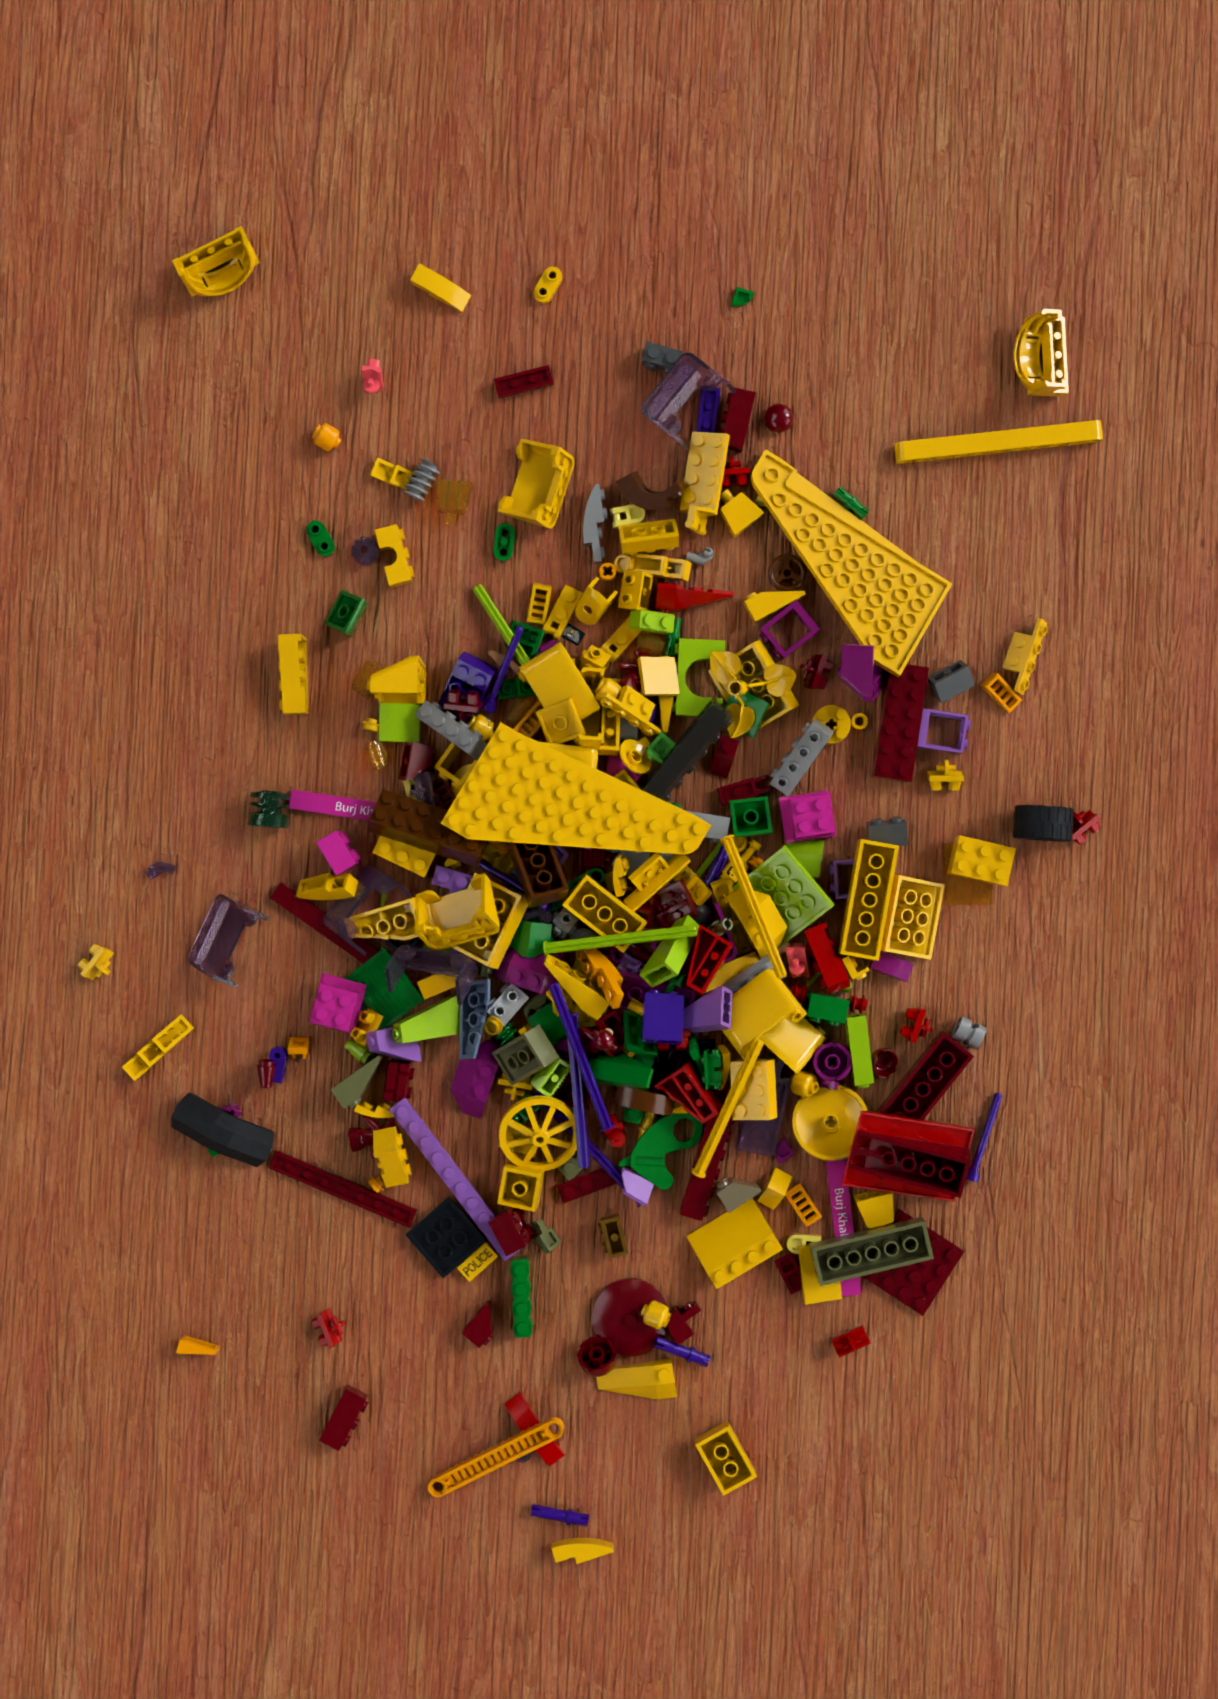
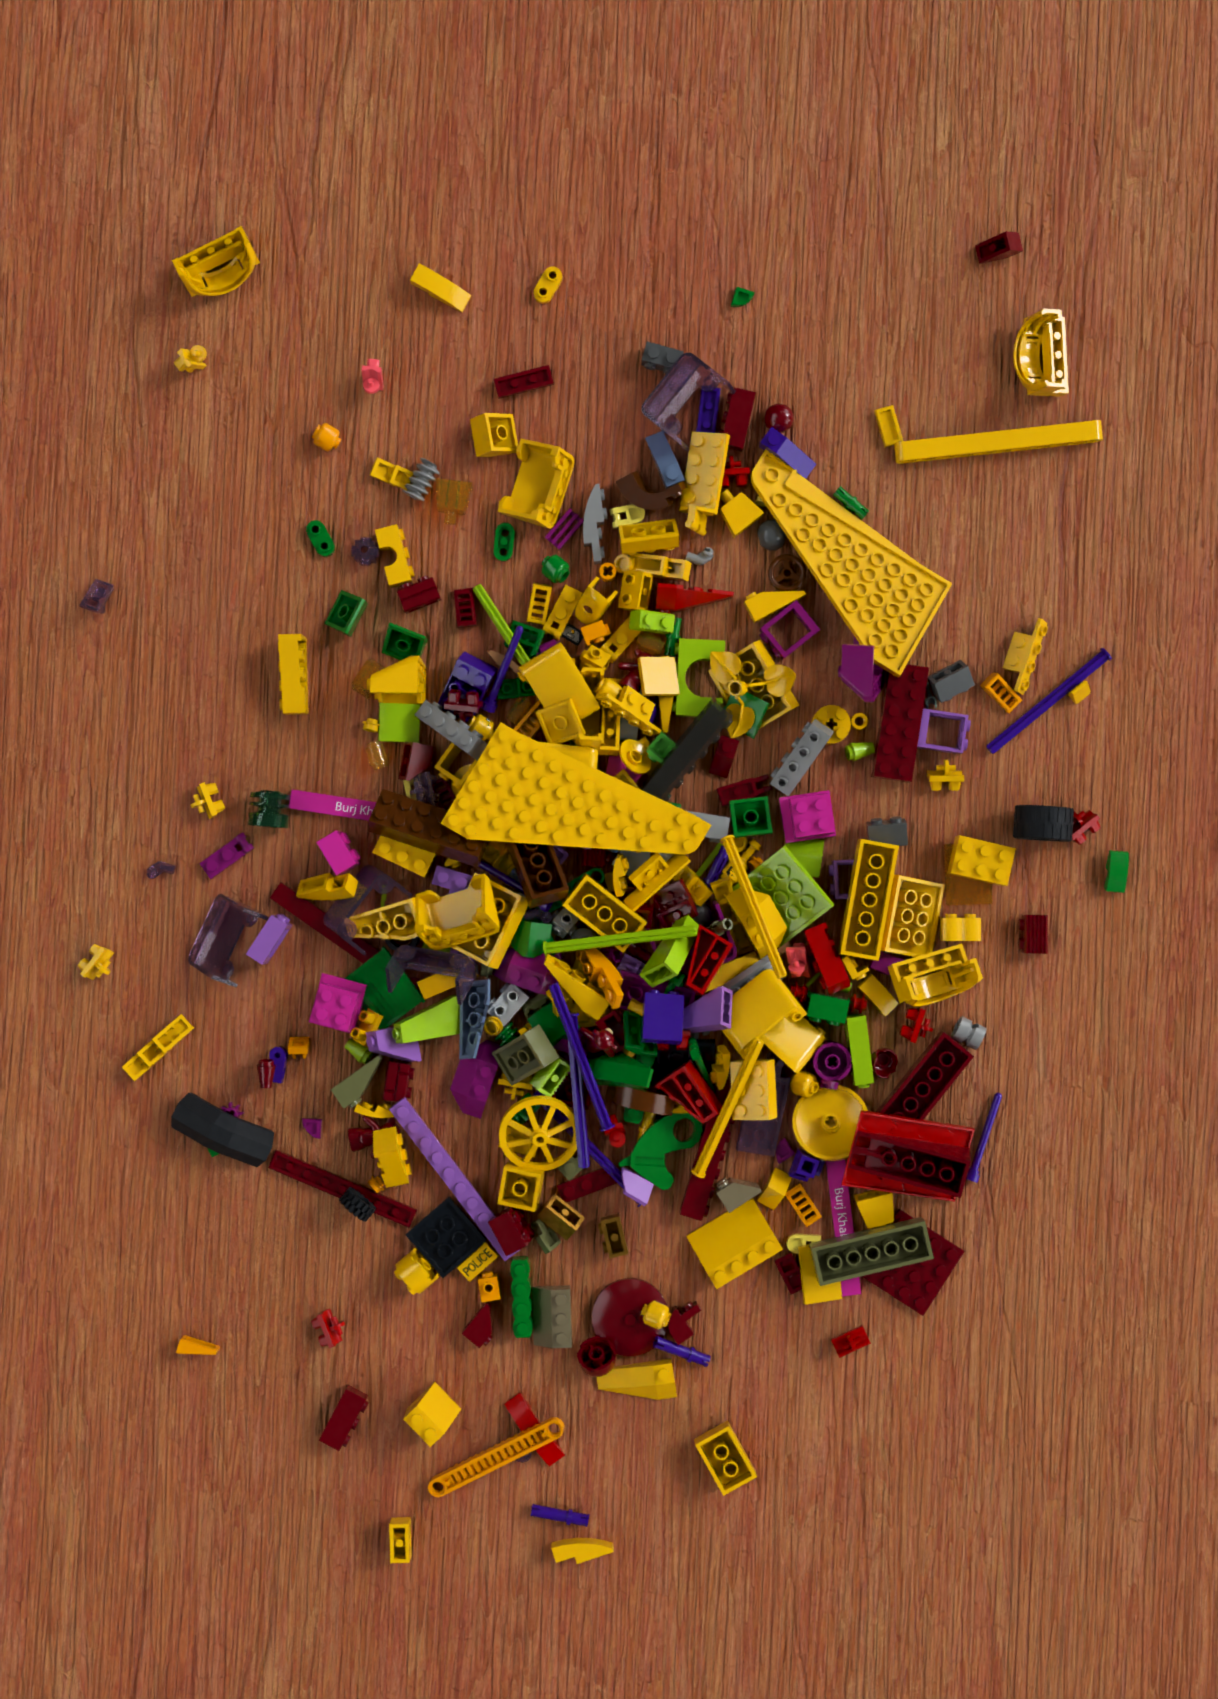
green hinge [701,1048,723,1090] -> none
dark red hips [800,654,833,689] -> none
none -> slope [80,579,114,613]
none -> yellow hips [174,345,207,373]
none -> yellow hips [190,782,225,819]
none -> magenta plate [199,833,254,879]
none -> medium lavender window [246,914,293,965]
none -> magenta tile [302,1118,322,1139]
none -> black tyre [339,1187,376,1222]
none -> green slope [382,623,428,660]
none -> yellow brick [389,1517,412,1563]
none -> yellow brick [394,1248,439,1295]
none -> dark red brick [397,575,442,614]
none -> yellow slope [403,1382,461,1447]
none -> dark red slope [454,588,477,628]
none -> yellow slope [470,413,518,457]
none -> light orange brick [478,1271,502,1302]
none -> dark tan slope [532,1285,572,1348]
none -> pearl gold brick [536,1194,585,1241]
none -> green head [541,555,570,583]
none -> magenta tile [545,508,584,550]
none -> light orange brick [581,620,611,648]
none -> sand blue slope [645,431,685,489]
none -> dark grey hair [758,519,787,551]
none -> dark purple slope [759,427,816,479]
none -> dark purple brick [788,1148,825,1182]
none -> lime cone [845,742,875,761]
none -> yellow slope [857,974,899,1017]
none -> yellow tile [874,405,903,448]
none -> yellow piece [887,943,983,1007]
none -> sand green hand [925,682,937,709]
none -> yellow brick [940,914,981,941]
none -> dark red slope [975,231,1023,264]
none -> dark purple axle [986,648,1112,754]
none -> dark red brick [1018,915,1048,954]
none -> yellow slope [1068,681,1091,704]
none -> green slope [1104,850,1129,893]

